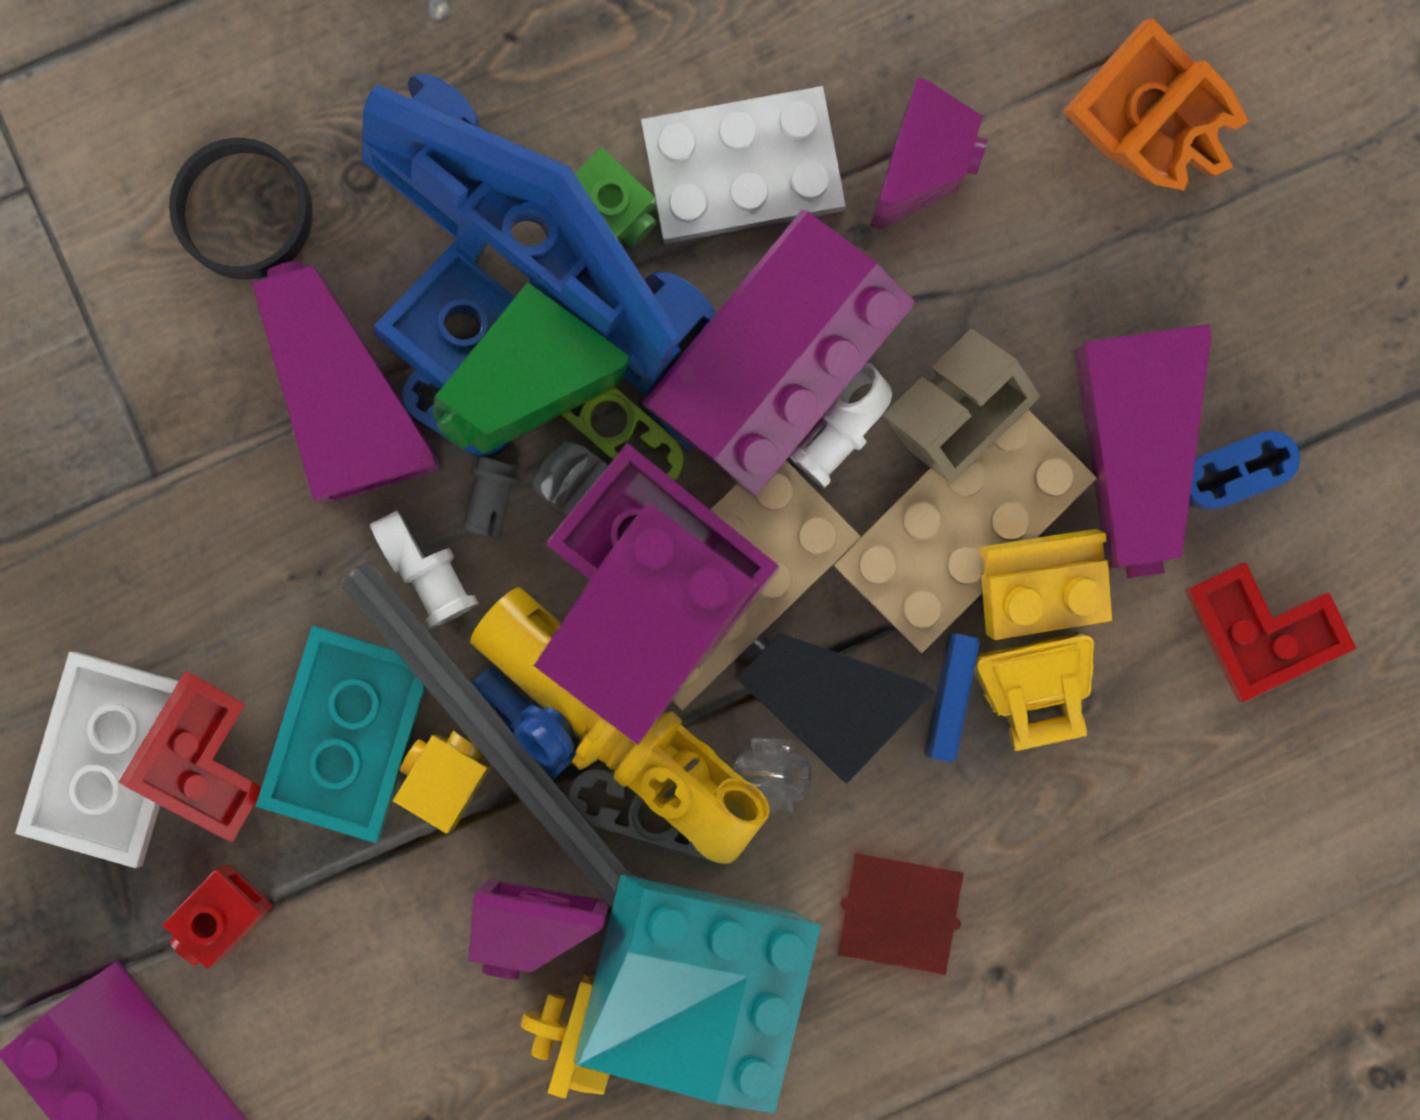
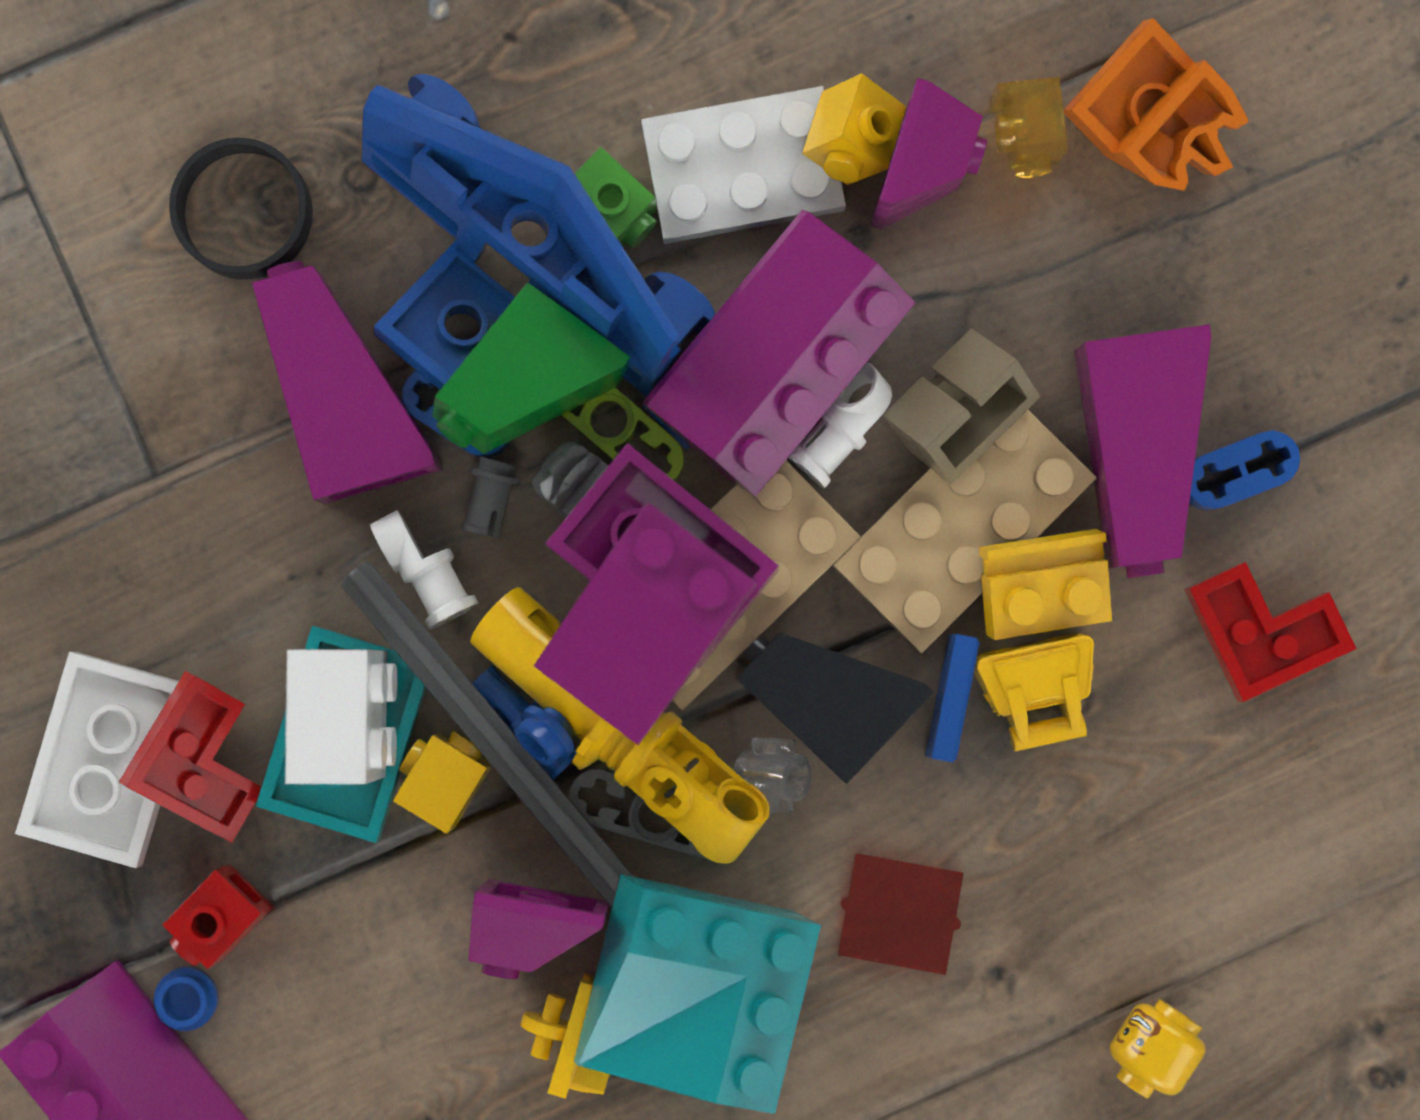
none -> blue plate [154,967,219,1031]
none -> white brick [285,650,398,784]
none -> yellow brick [802,73,907,185]
none -> clear yellow brick [989,77,1068,178]
none -> yellow head [1109,999,1206,1099]

